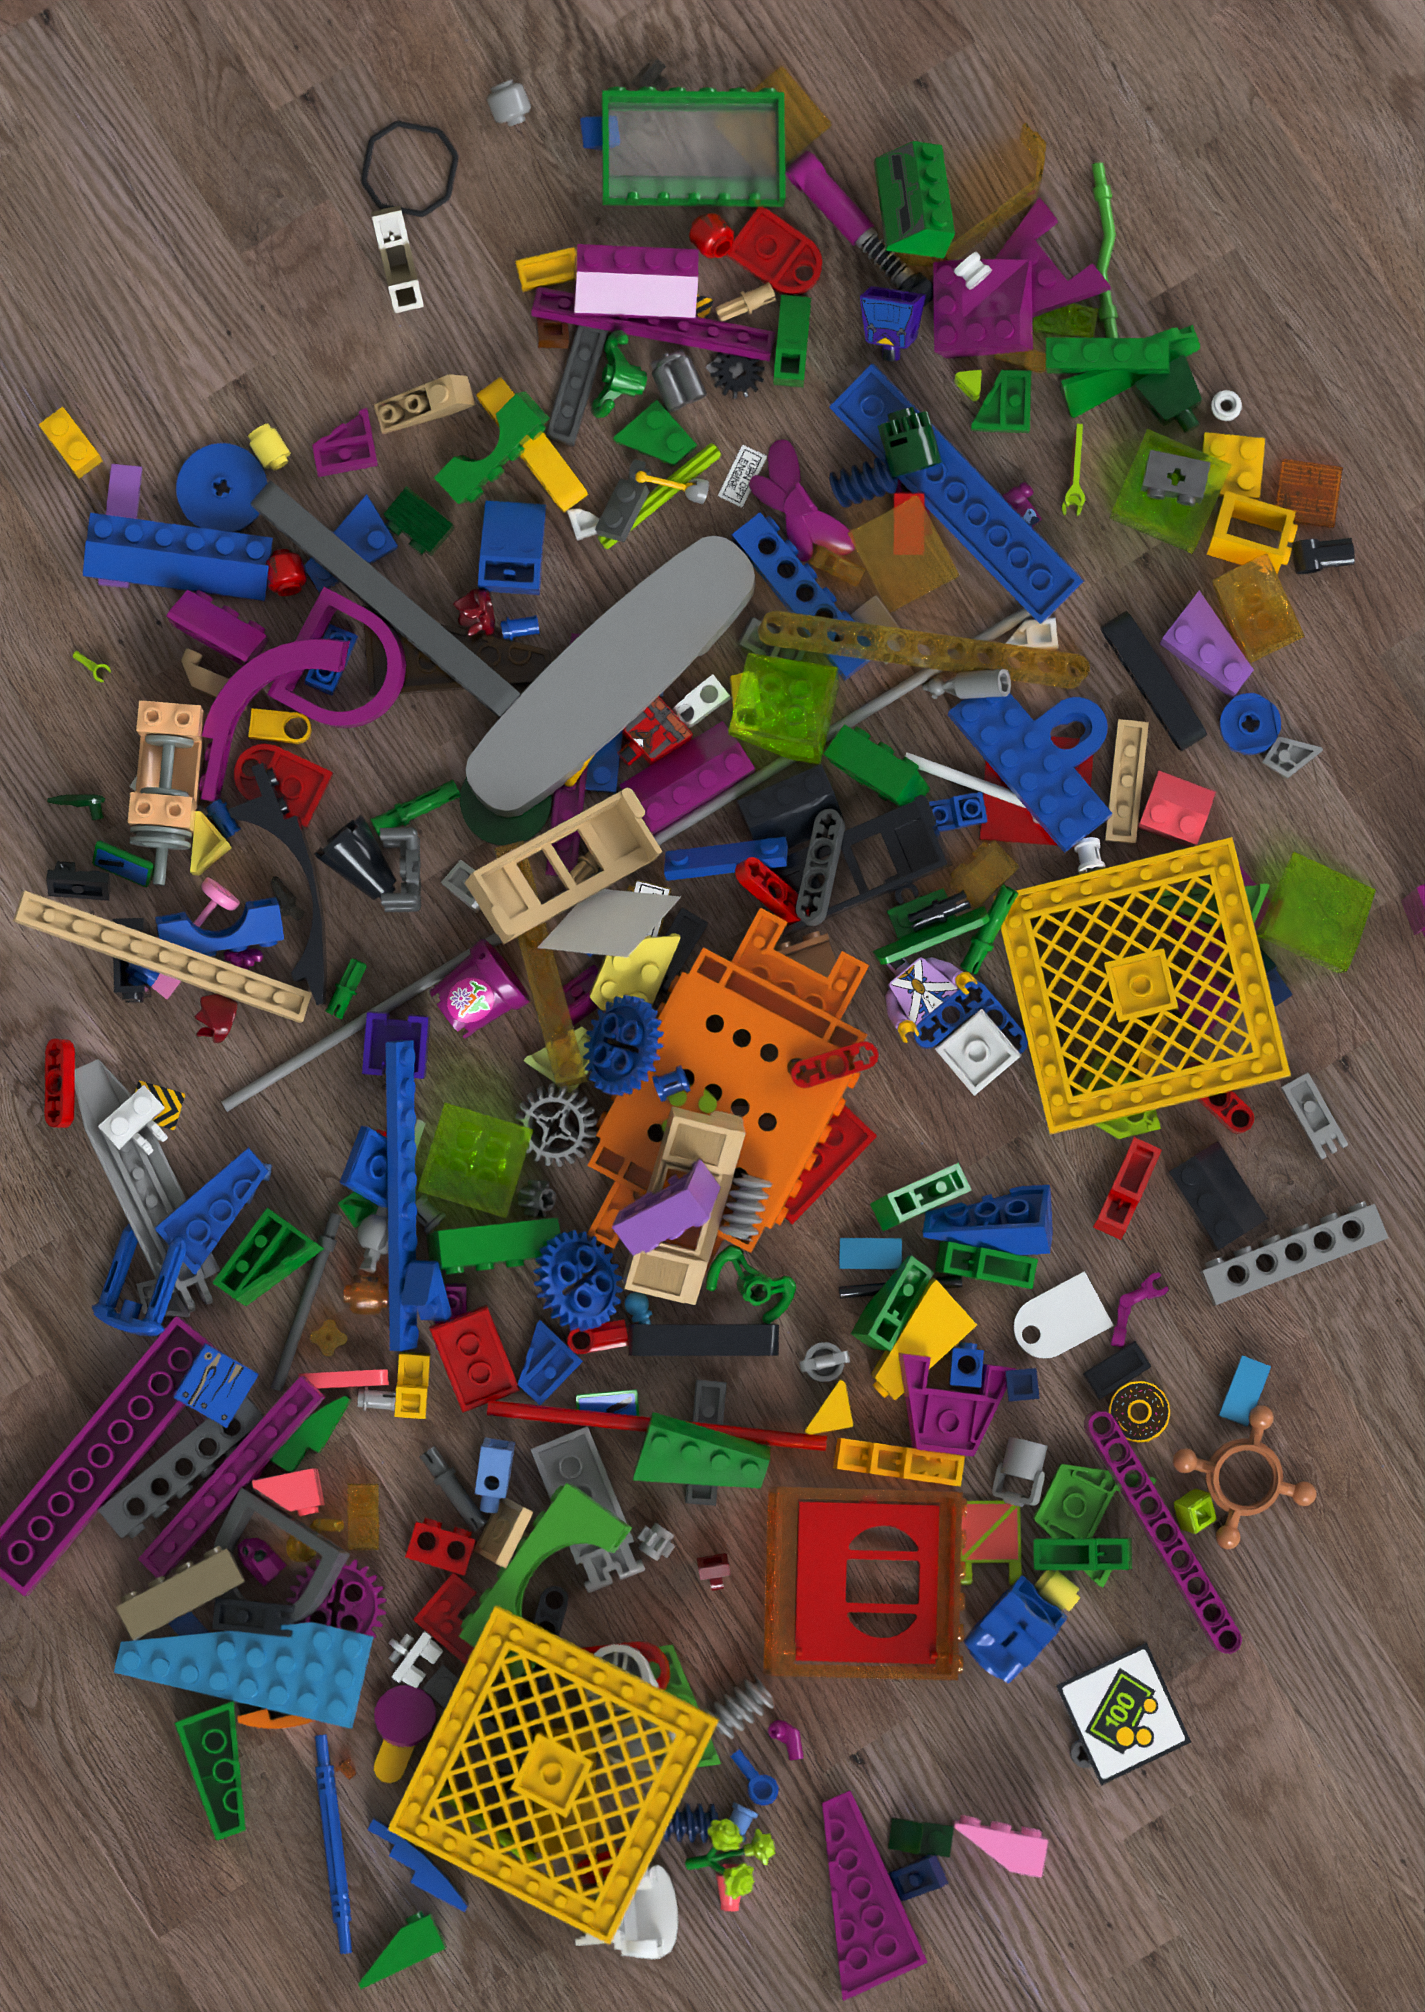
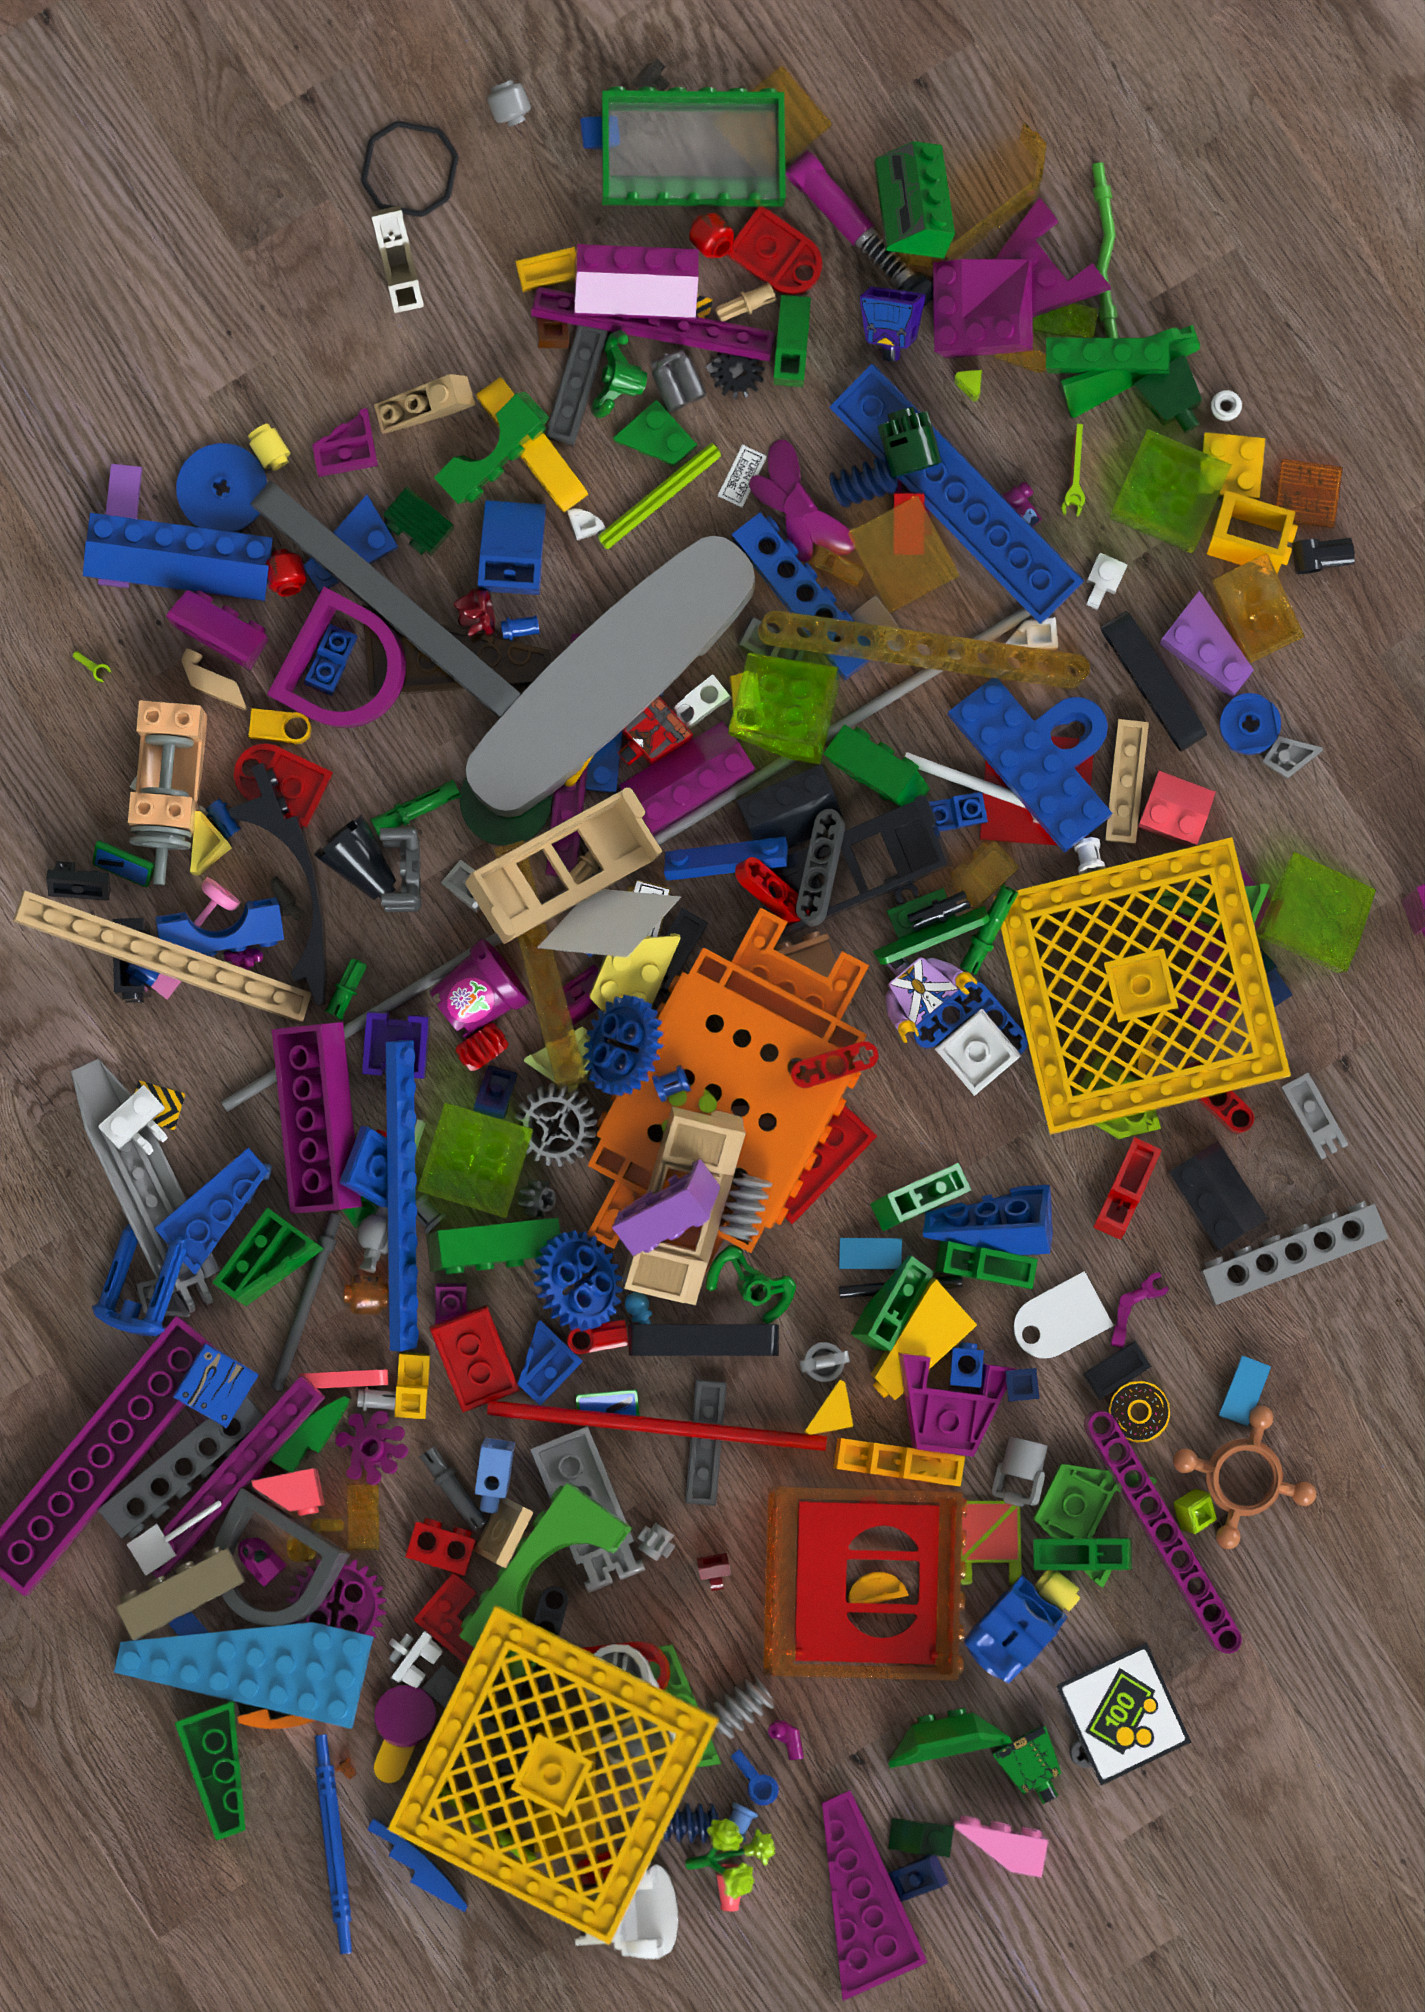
yellow brick [38,406,103,479] -> none
red beam [44,1038,75,1128] -> none
dark green bar [47,794,106,820] -> none
dark red piece [195,994,238,1044] -> none
magenta arch [199,638,350,801] -> none
black hinge [212,1598,295,1637] -> none
clear yellow plate [310,1319,347,1356] -> none
green slope [358,1911,447,1990] -> none
blue slope [401,1260,452,1322] -> none
dark grey plate [595,459,651,542] -> none
green wedge [633,1412,771,1489] -> none
hinge [635,471,709,504] -> none
light grey wheel [923,669,1011,699] -> none
white wheel [953,251,992,290] -> none
green wing [971,370,1032,433] -> none
flat silver brick [1141,450,1211,506] -> none
none -> white piece [127,1501,222,1576]
none -> magenta brick [272,1022,362,1214]
none -> magenta animal [335,1411,409,1486]
none -> red gear [455,1023,509,1071]
none -> dark blue slope [473,1065,518,1120]
none -> yellow tile [848,1572,909,1603]
none -> green wedge [887,1707,1011,1769]
none -> green torso [991,1725,1061,1804]
none -> white plate [1086,553,1127,610]

